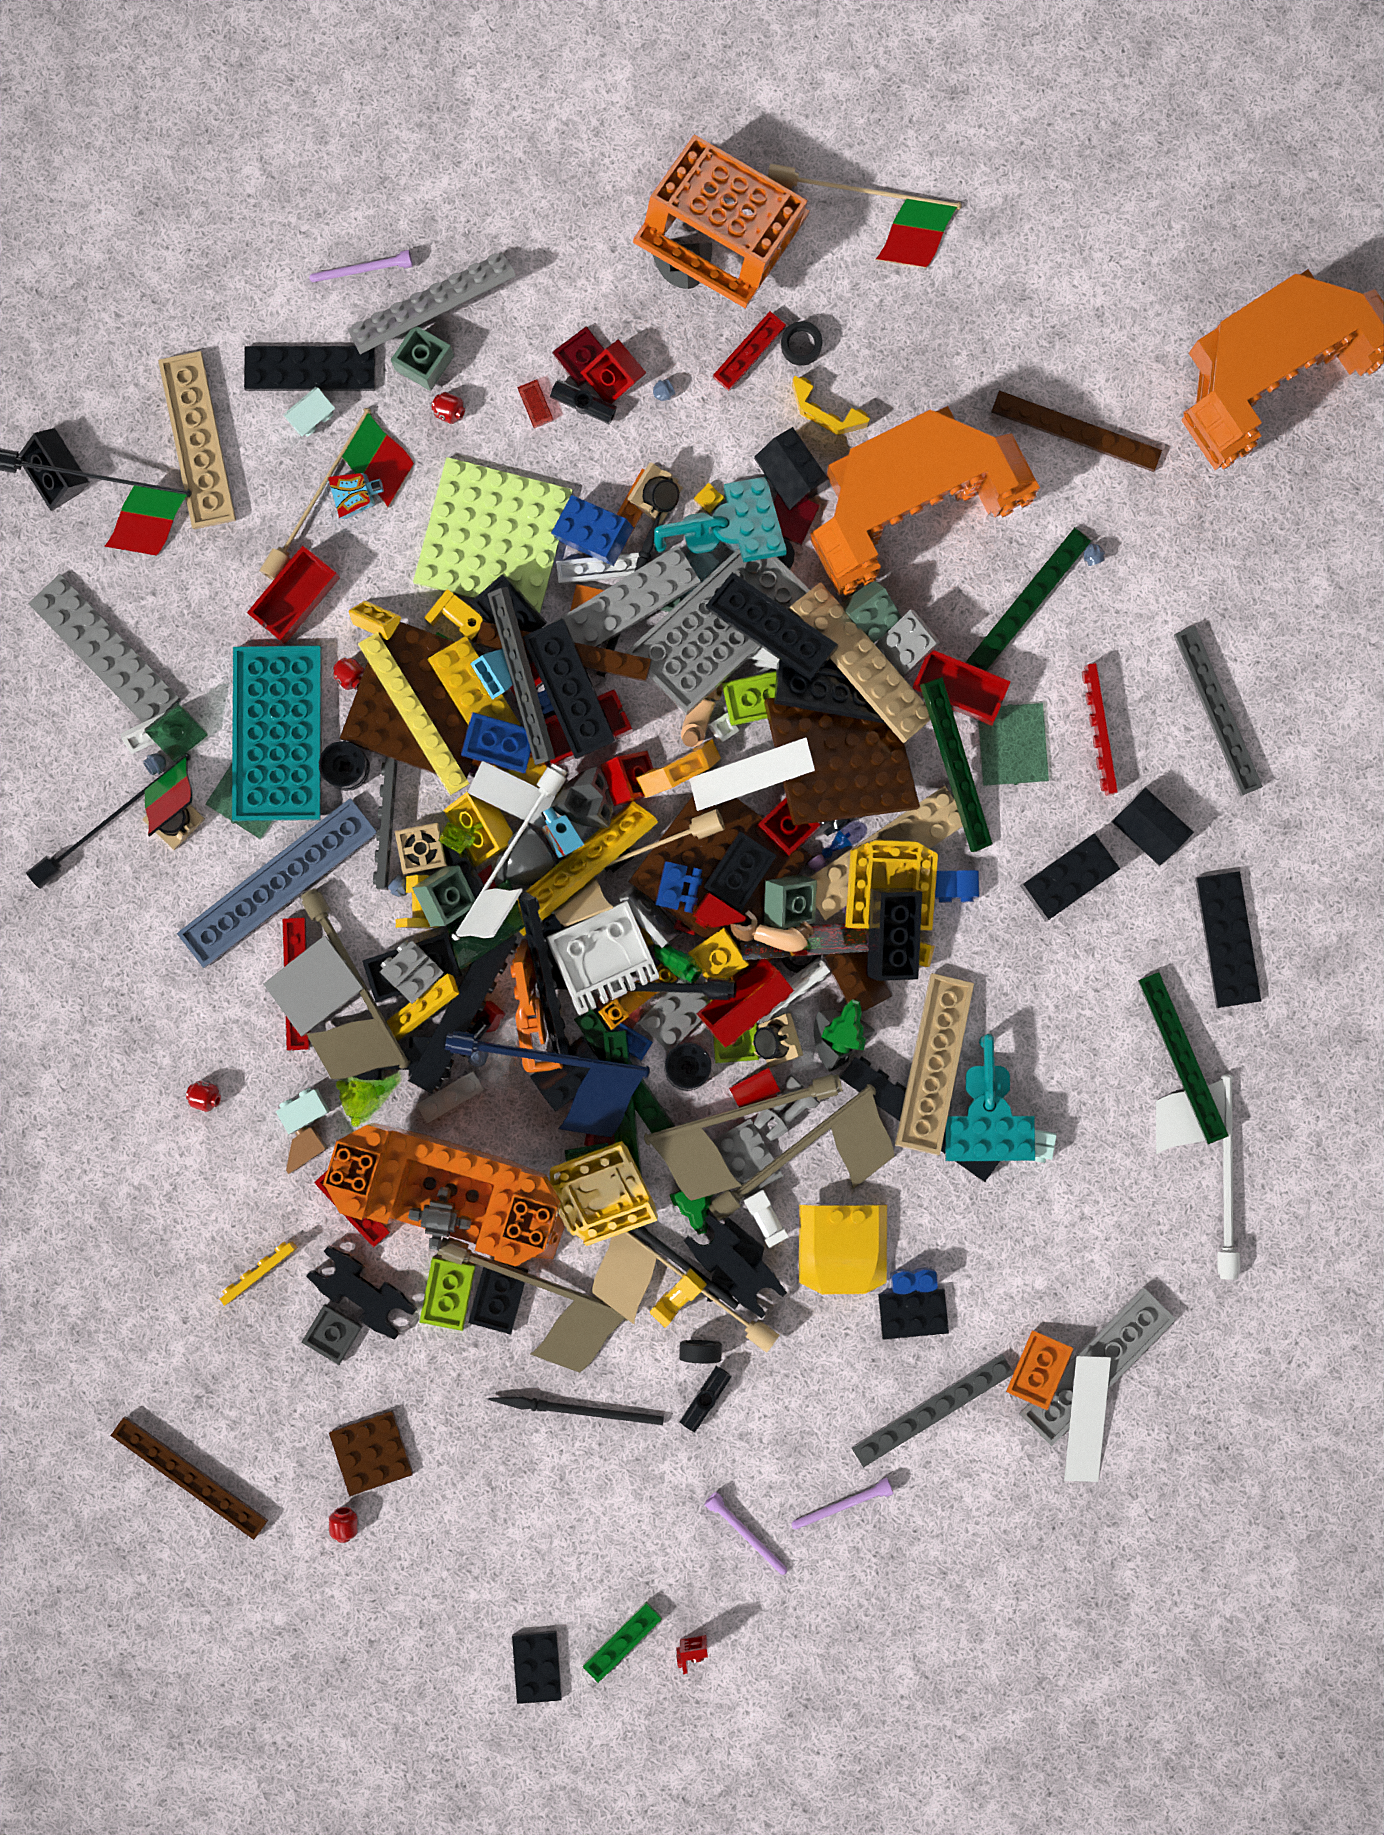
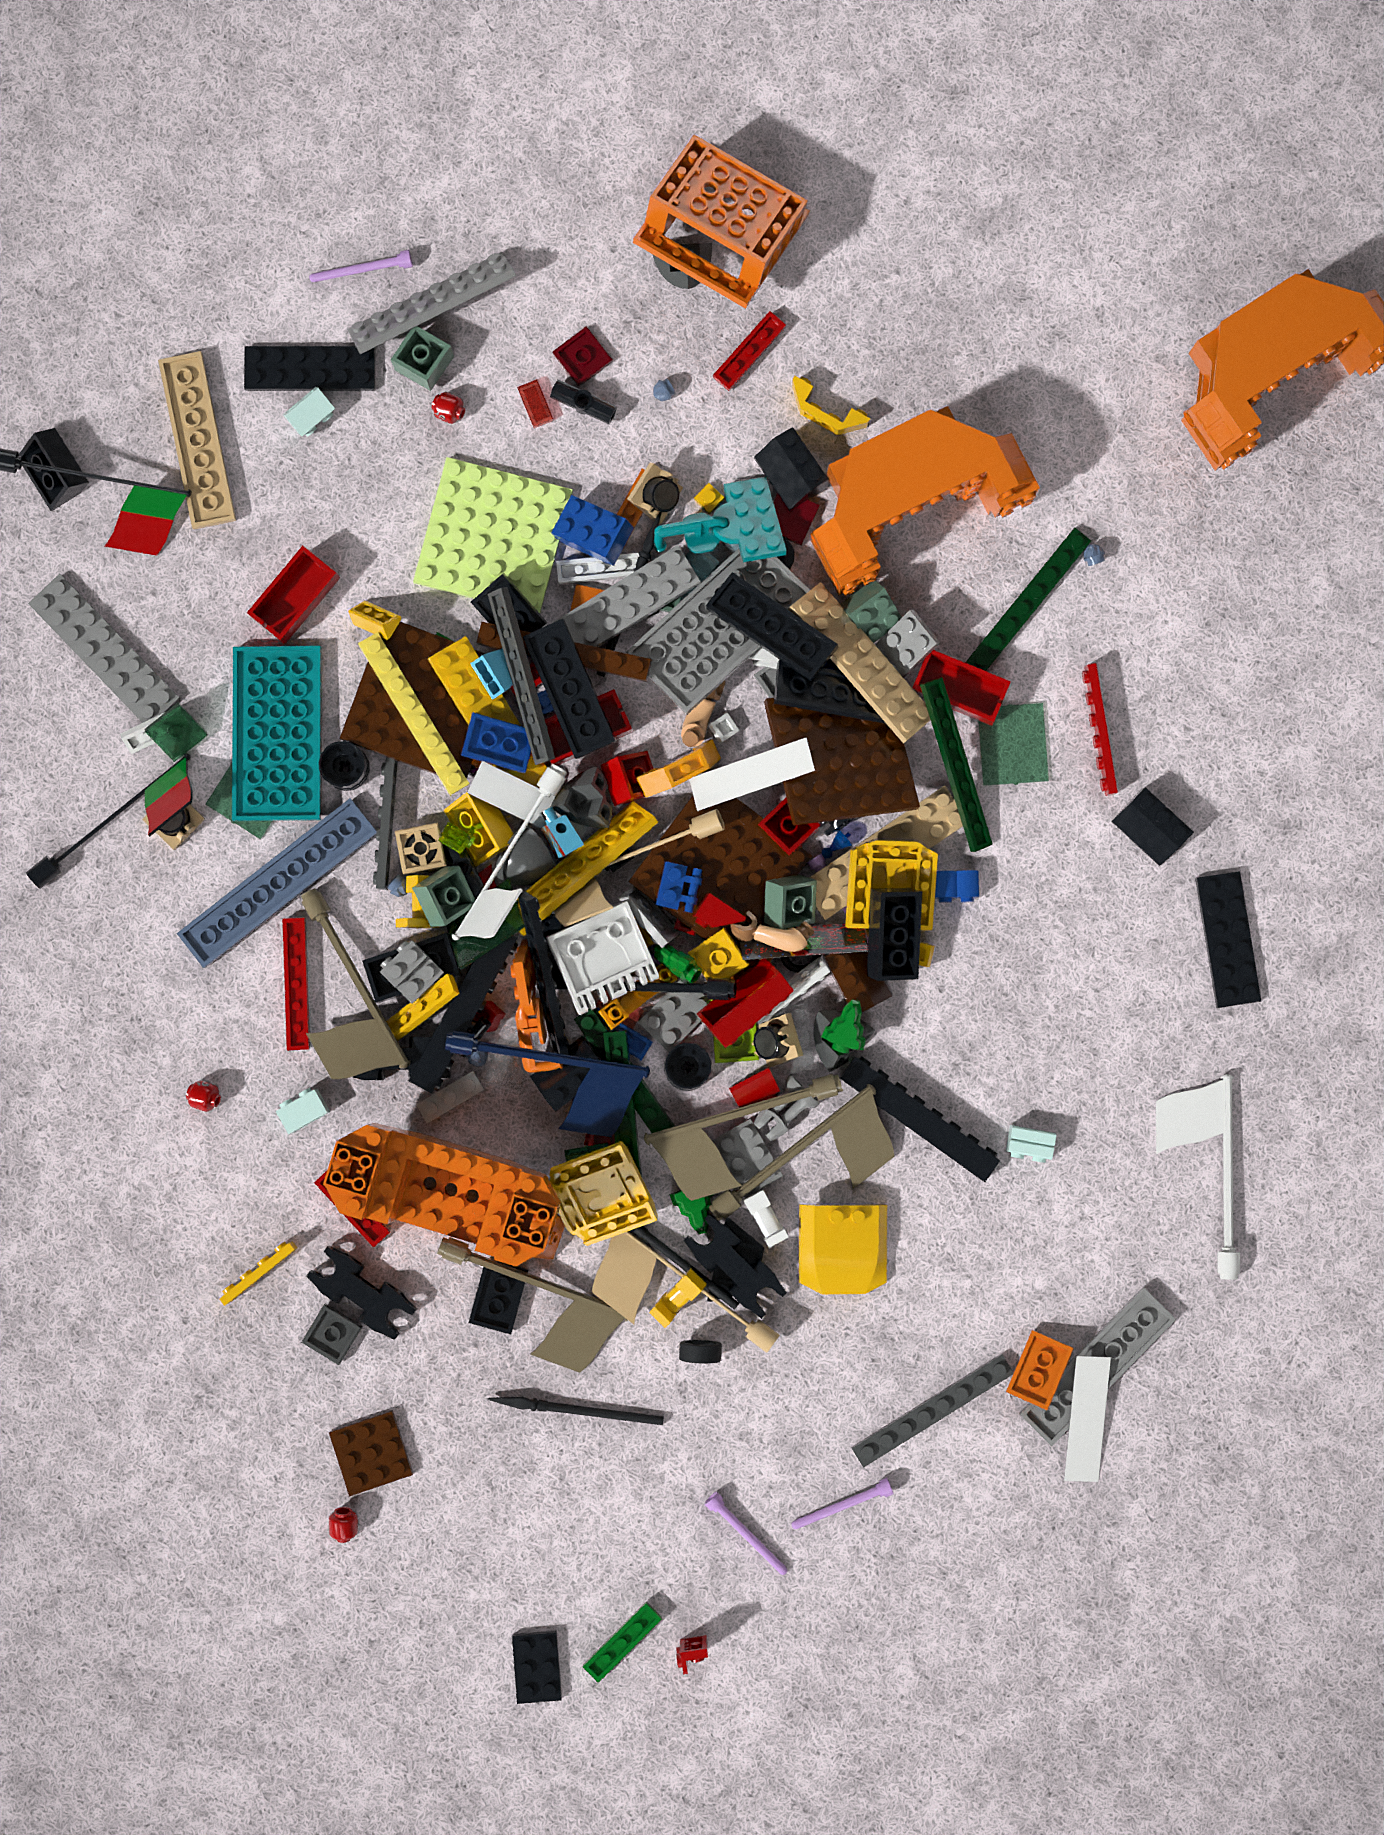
reddish brown plate [110,1416,268,1540] -> none
sand blue plate [143,753,166,776] -> none
flag [259,408,414,580] -> none
light grey piece [263,936,364,1037] -> none
medium nougat slope [286,1126,328,1174] -> none
torso [328,473,384,520] -> none
red head [333,658,365,690] -> none
clear neon green rock [336,1080,385,1127] -> none
dark grey piece [408,1187,472,1250] -> none
lime tile [419,1256,476,1331] -> none
yellow piece [424,589,484,644] -> none
red slope [580,339,646,404] -> none
black piece [679,1365,732,1433] -> none
black plate [703,831,777,911] -> none
lime tile [722,671,776,727] -> none
flag [768,164,962,268] -> none
black tyre [781,321,823,366] -> none
black plate [878,1288,949,1340] -> none
blue brick [890,1267,938,1294] -> none
tan plate [895,973,974,1156] -> none
teal plate [945,1034,1035,1161] -> none
reddish brown plate [991,390,1162,472] -> none
black brick [1020,833,1120,921] -> none
dark green plate [1138,972,1229,1145] -> none
dark grey plate [1173,626,1263,796] -> none

